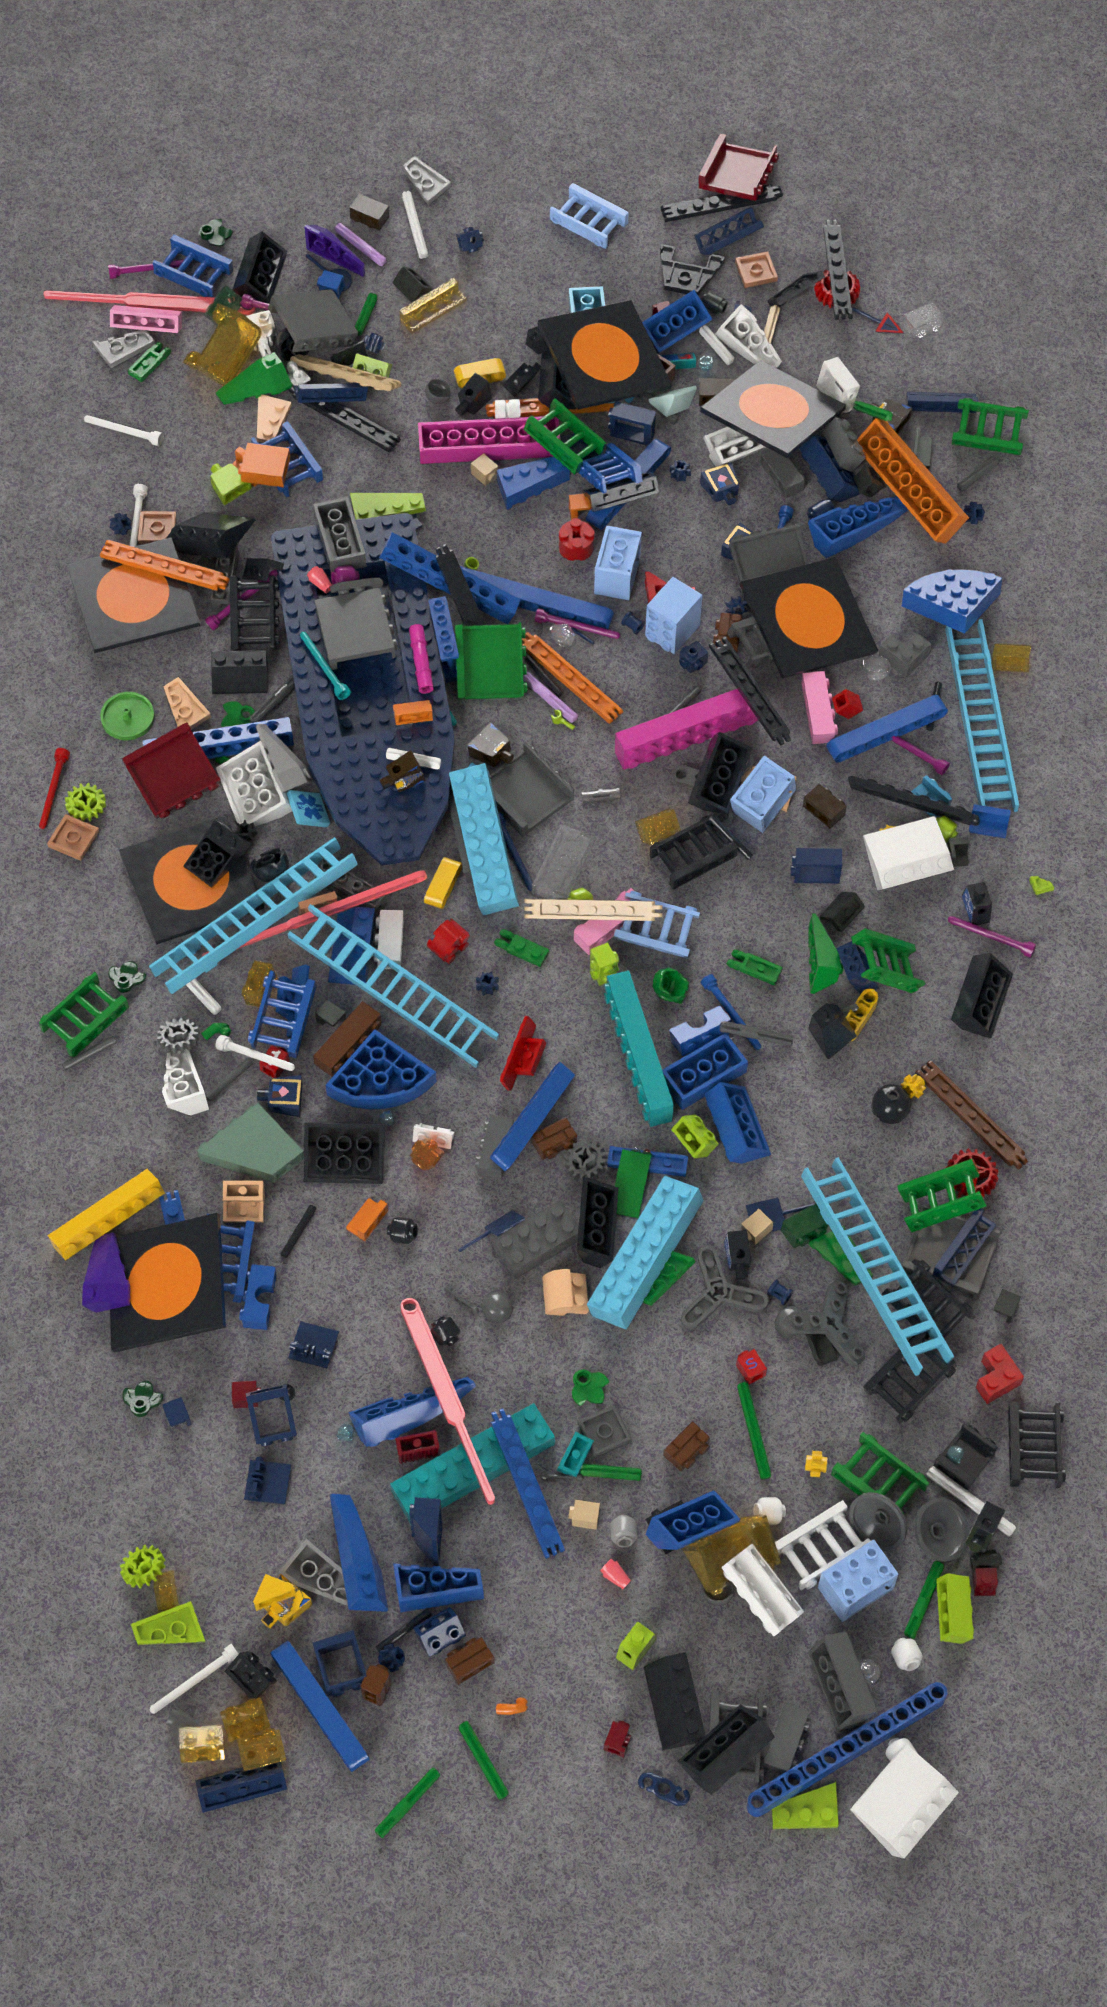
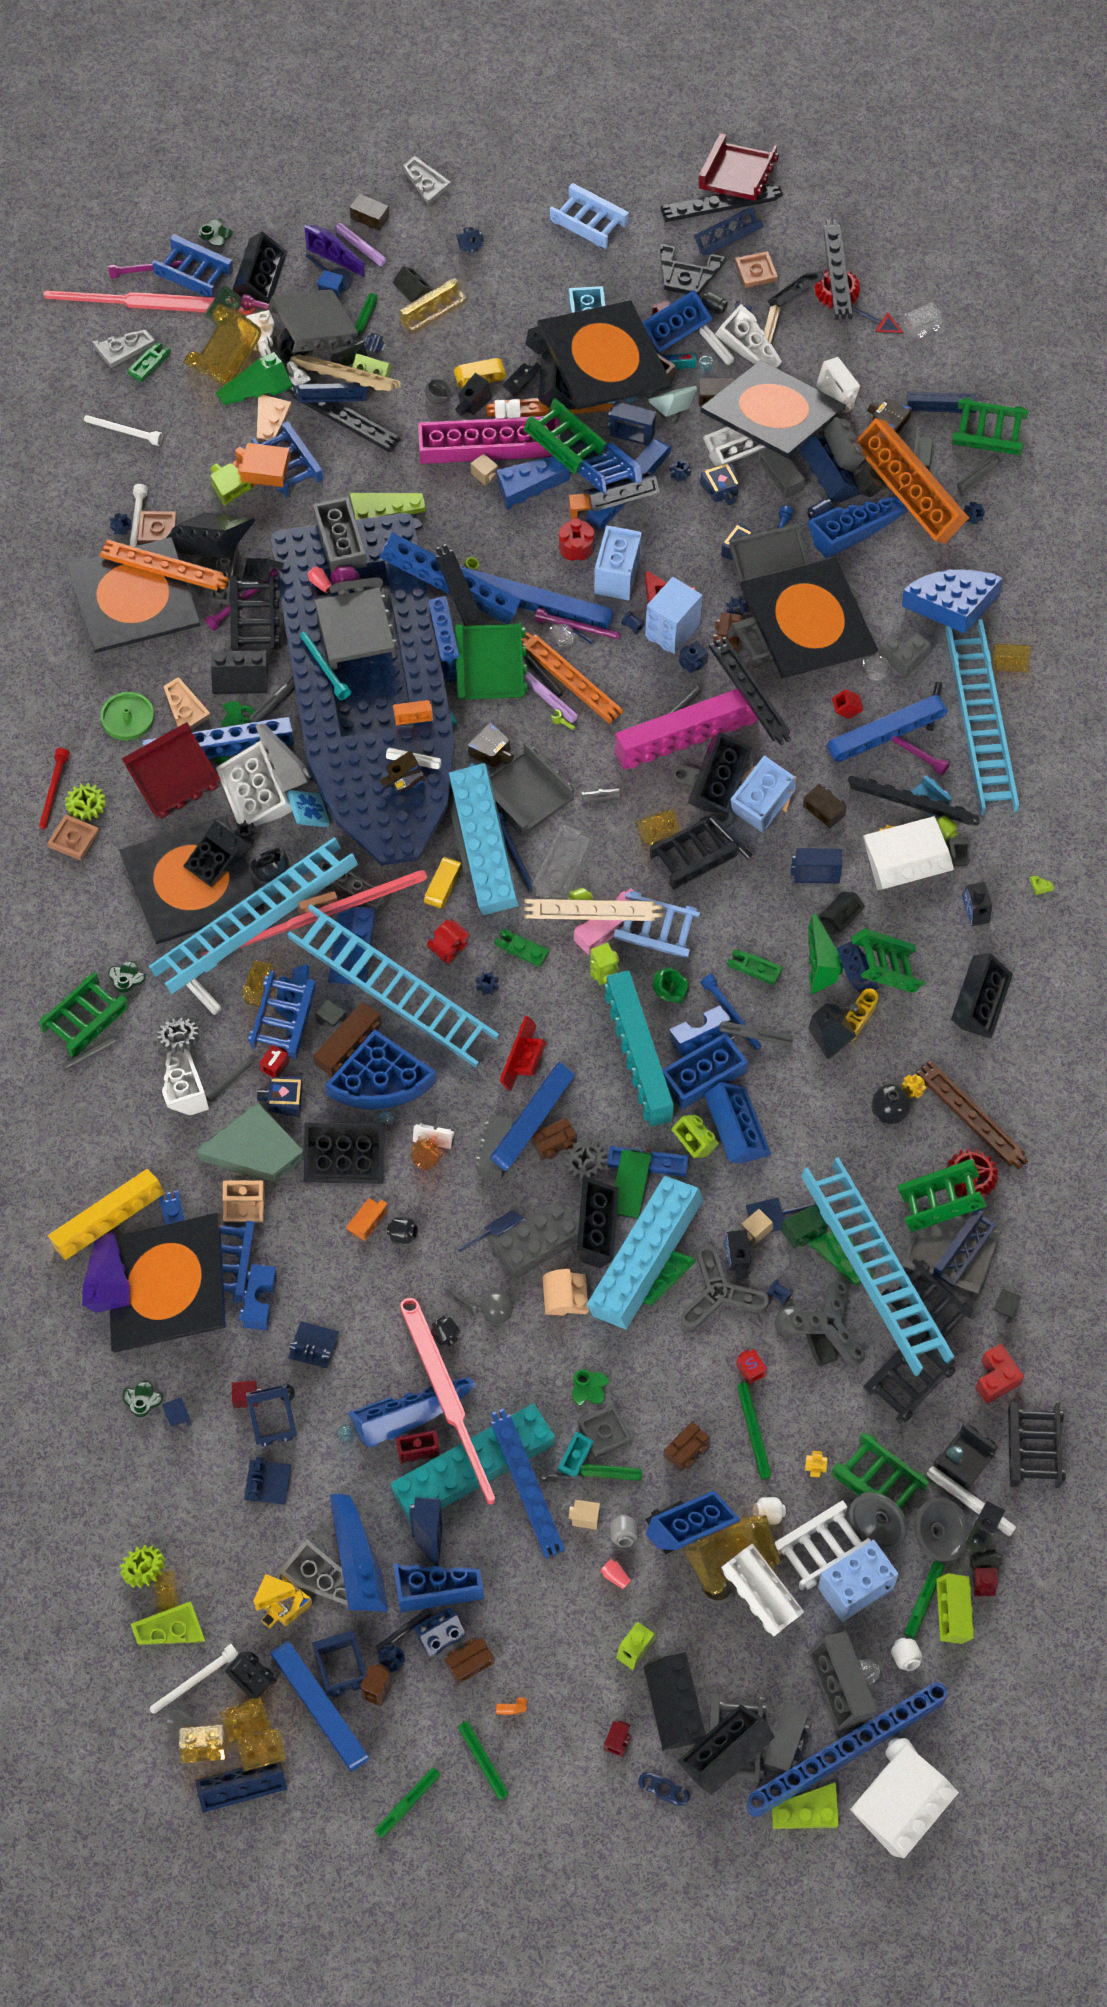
bright pink brick [110,305,182,333] -> none
green arm [201,1023,231,1040] -> none
white piece [216,1035,295,1071] -> none
black bar [280,1205,316,1258] -> none
white brick [374,910,404,969] -> none
white axle [402,191,428,259] -> none
dark pink piece [409,624,434,694] -> none
bright pink brick [801,671,838,744] -> none
green axle [853,401,893,421] -> none
magenta piece [948,916,1036,958] -> none
blue panel [969,804,1011,838] -> none

